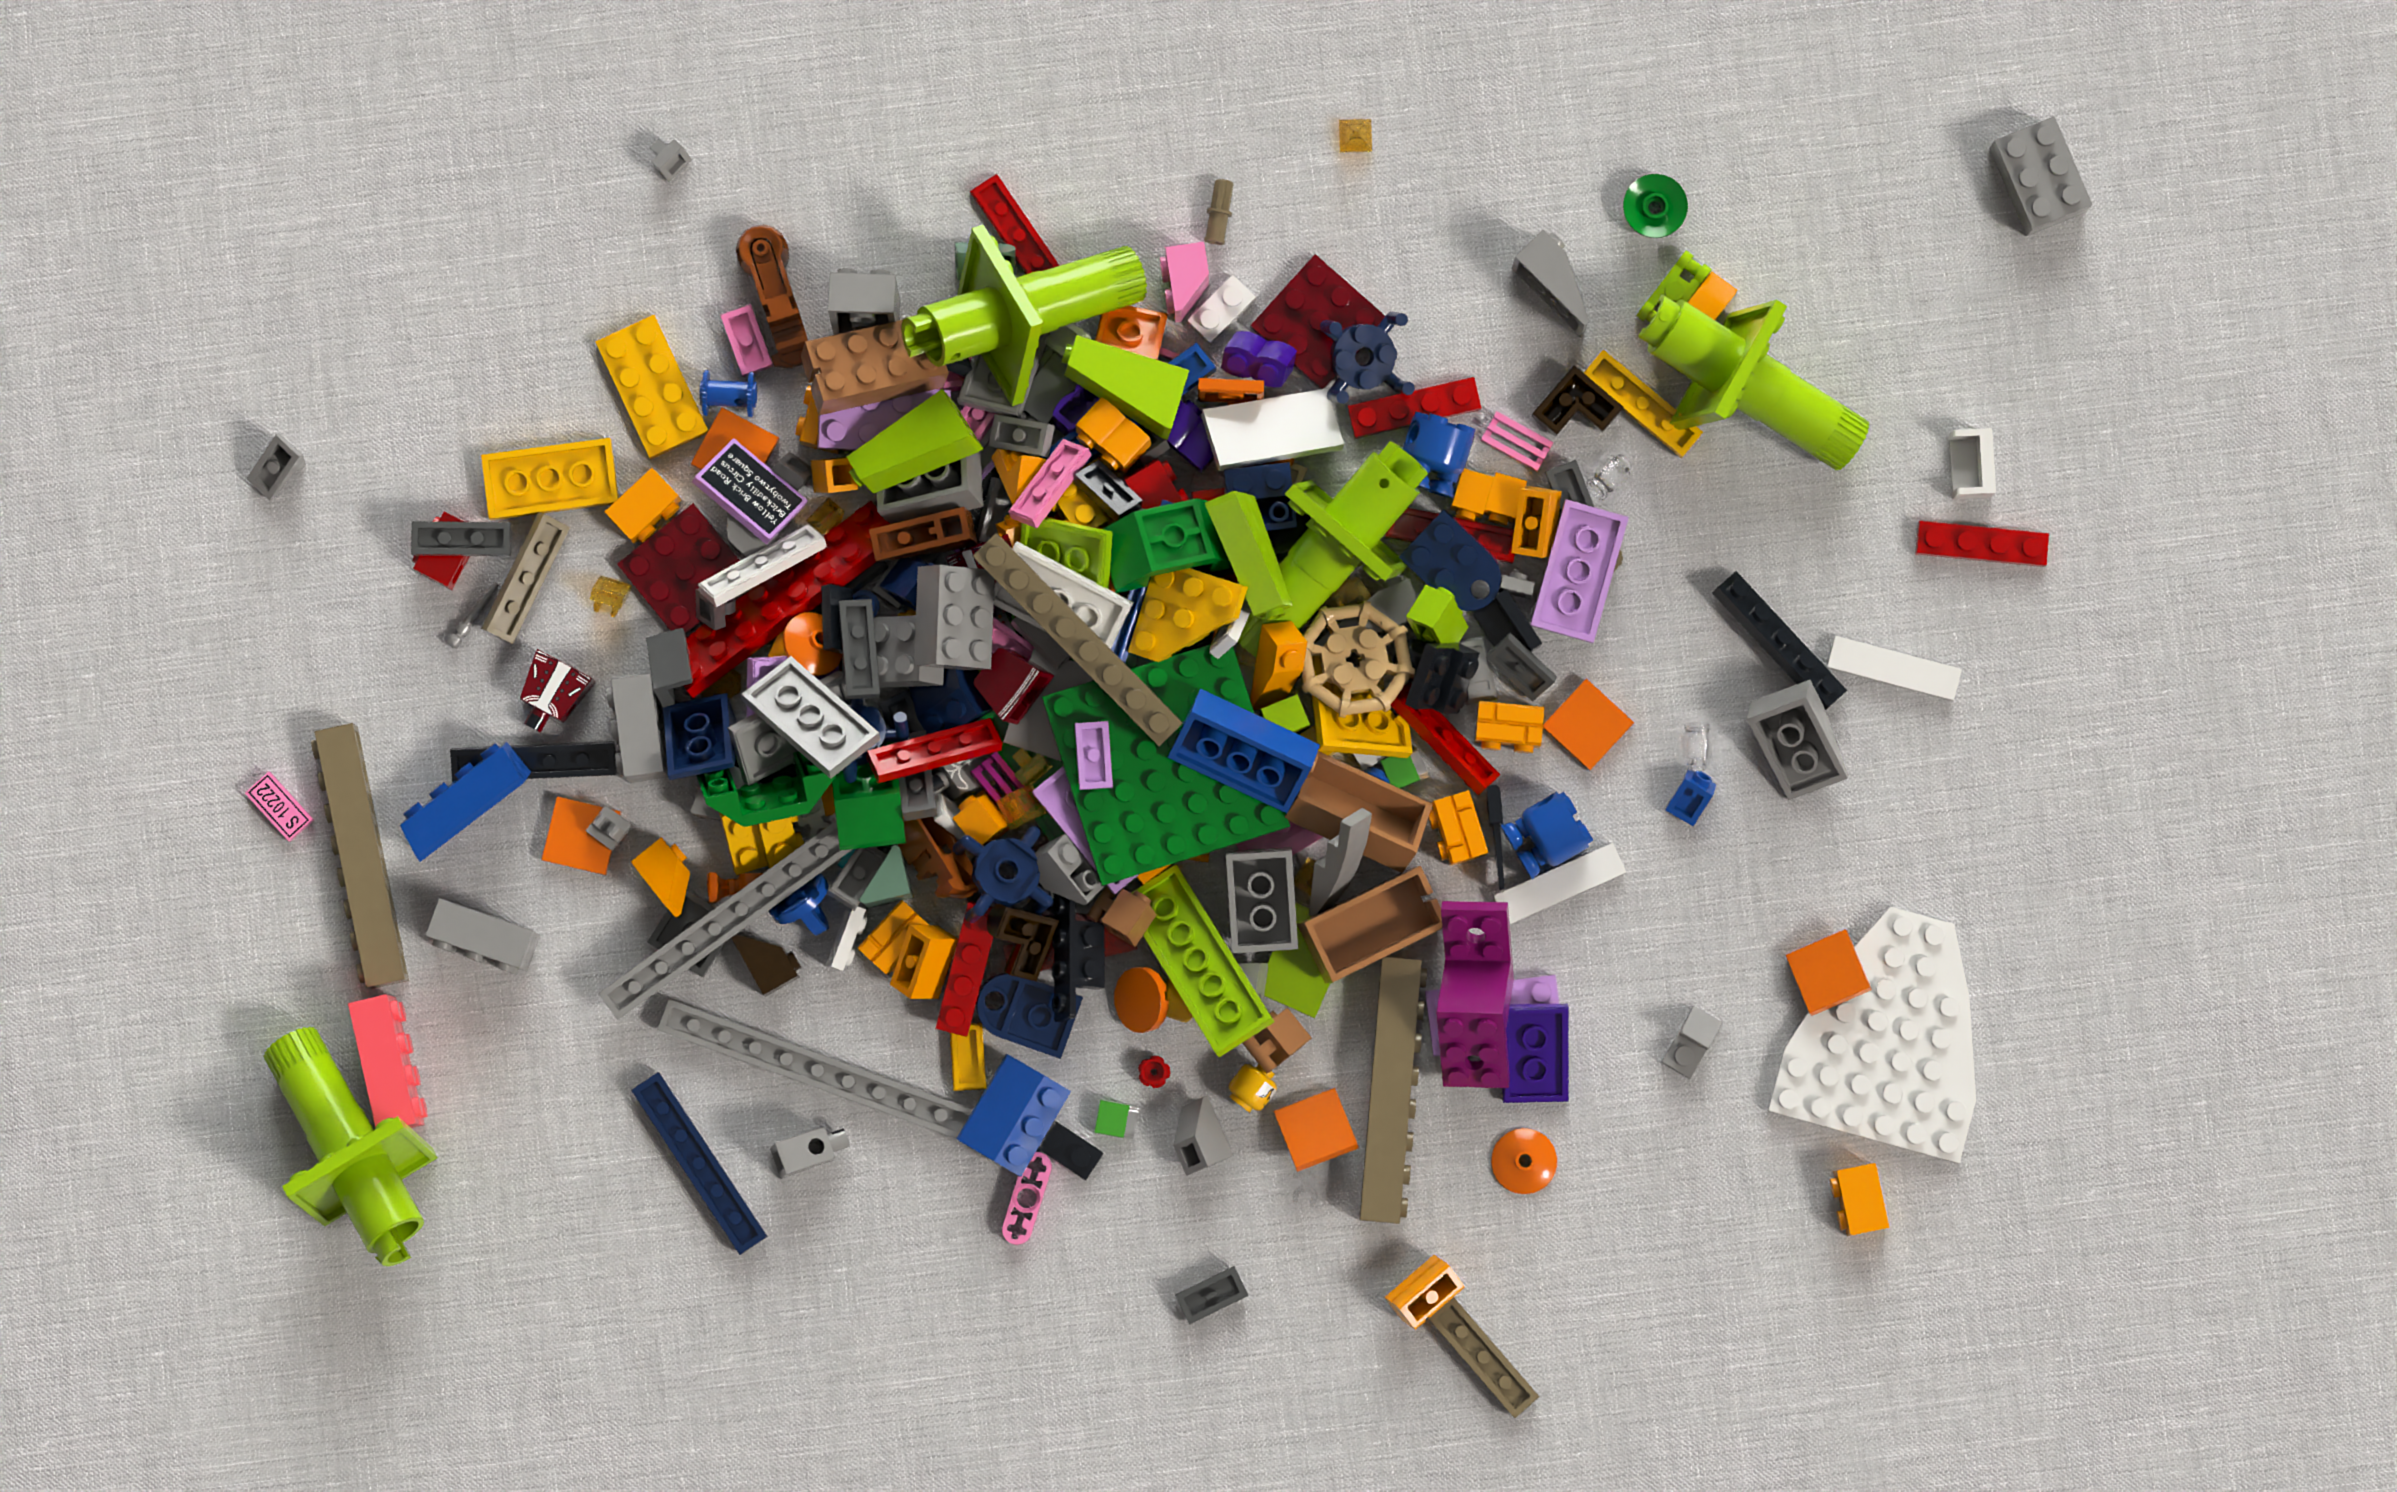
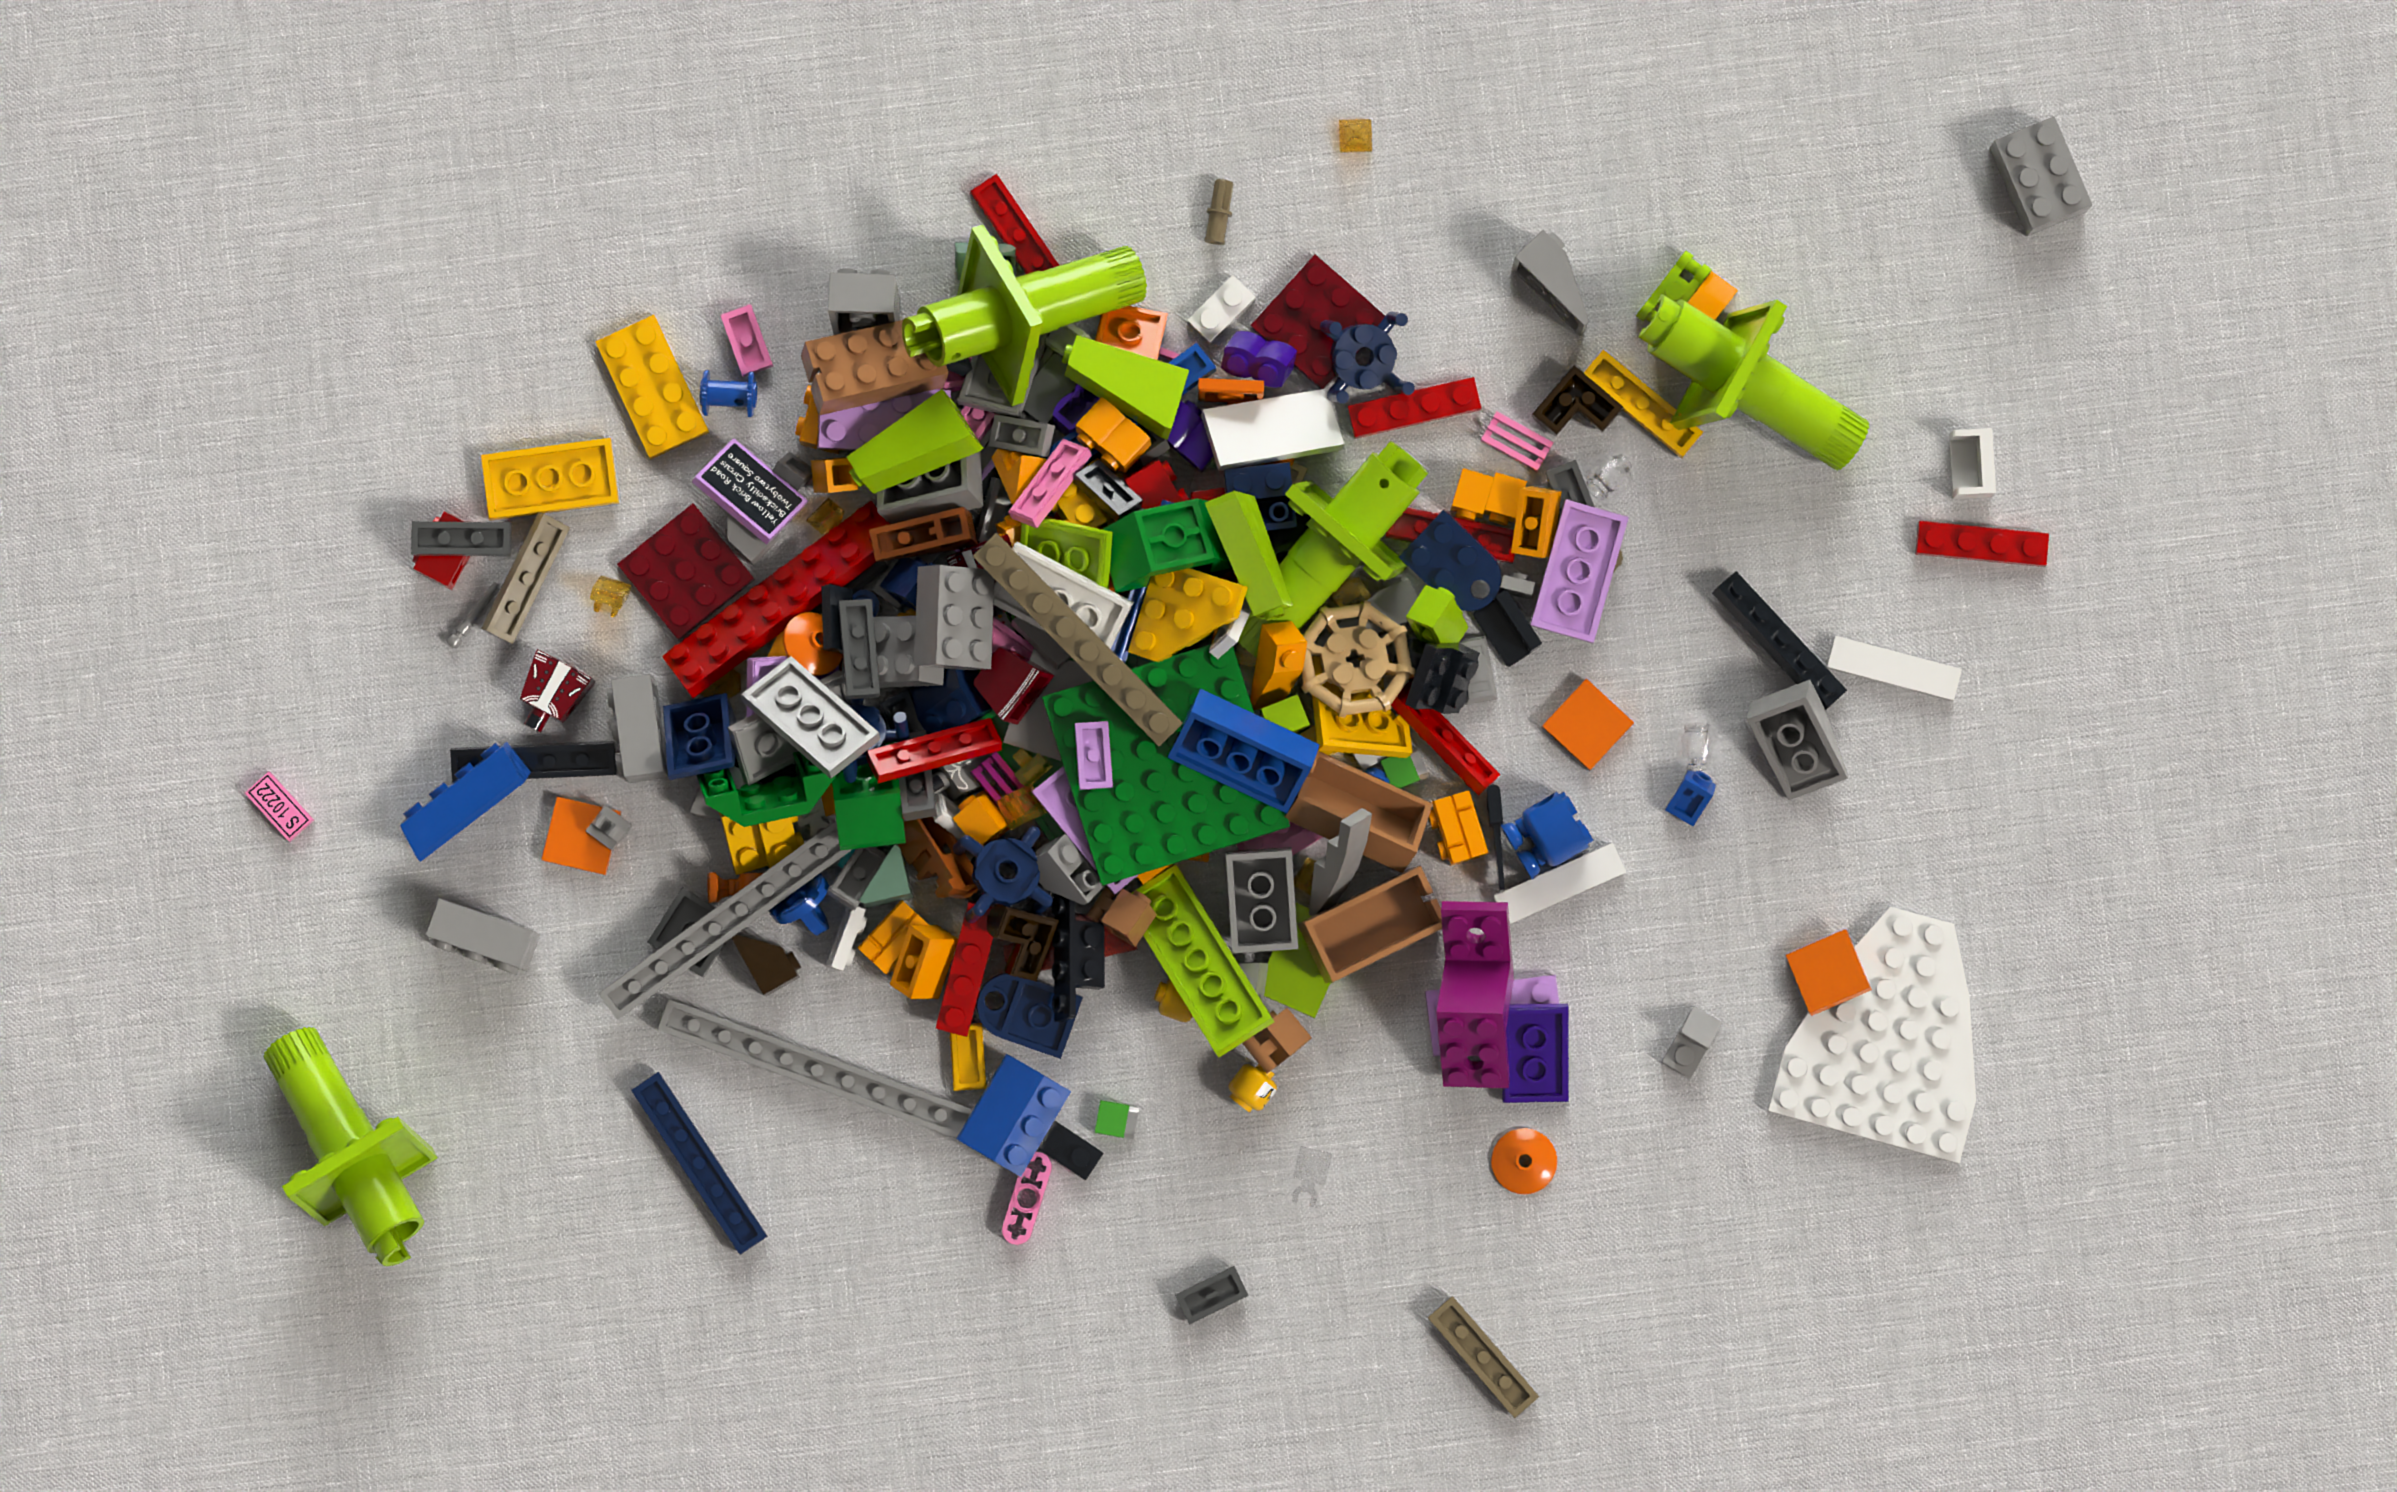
light grey slope [246,433,306,500] -> none
dark tan brick [311,723,409,989] -> none
coral piece [348,994,428,1129] -> none
light orange brick [604,468,681,544] -> none
light orange slope [631,837,690,918] -> none
dark grey panel [646,628,693,707] -> none
light grey tile [650,138,692,182] -> none
orange tile [691,407,779,470] -> none
flat silver tile [695,588,736,630] -> none
white tile [698,524,827,607] -> none
dark orange piece [736,224,809,369] -> none
light grey torso [770,1127,850,1179] -> none
orange tile [1114,967,1169,1033] -> none
red plate [1138,1056,1170,1088] -> none
bright pink slope [1160,242,1209,323] -> none
light grey slope [1173,1095,1233,1176] -> none
orange tile [1274,1088,1359,1172] -> none
dark tan brick [1359,957,1427,1224] -> none
light orange brick [1385,1255,1465,1330] -> none
blue piece [1403,412,1476,499] -> none
light orange brick [1474,701,1544,754] -> none
dark grey plate [1486,633,1557,702] -> none
green dish [1623,174,1688,238] -> none
light orange brick [1830,1163,1890,1236] -> none

